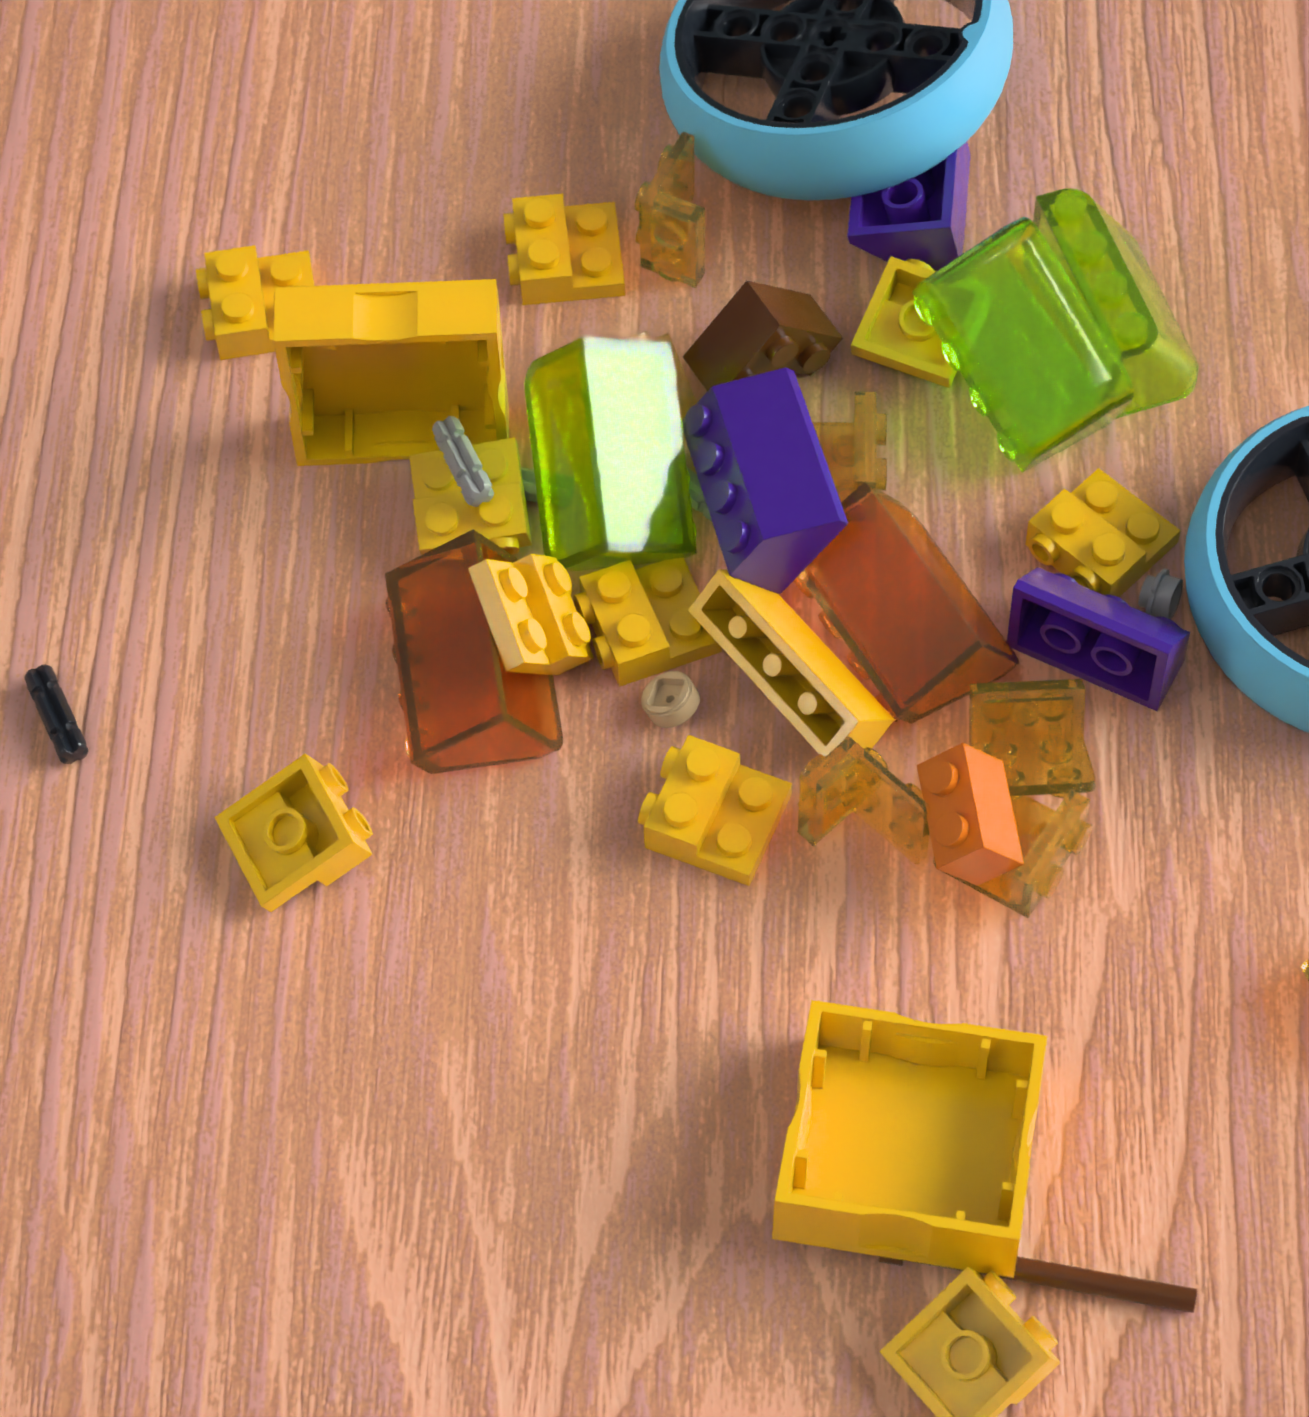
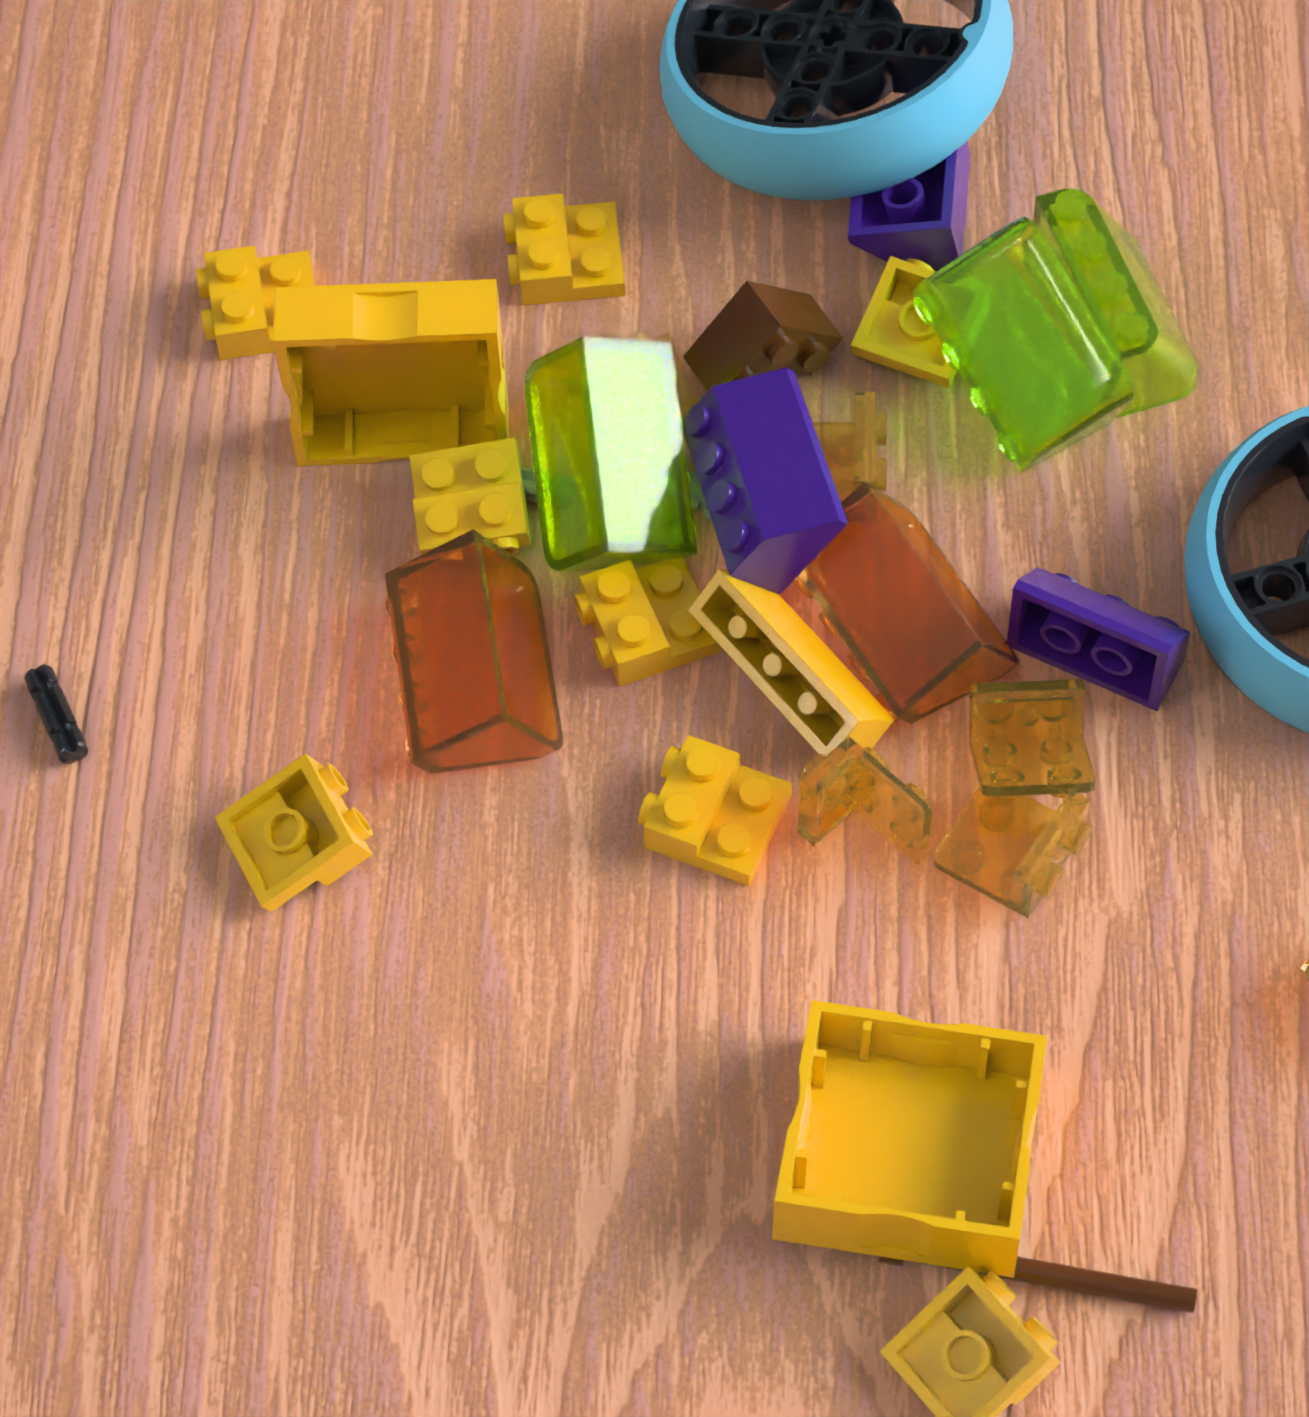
light grey axle [432,416,494,507] -> none
yellow plate [468,554,594,676] -> none
clear yellow bracket [634,132,705,288] -> none
tan tile [641,671,700,728] -> none
orange brick [917,743,1024,886] -> none
yellow plate [1025,468,1181,597] -> none
light grey plate [1138,569,1183,620] -> none

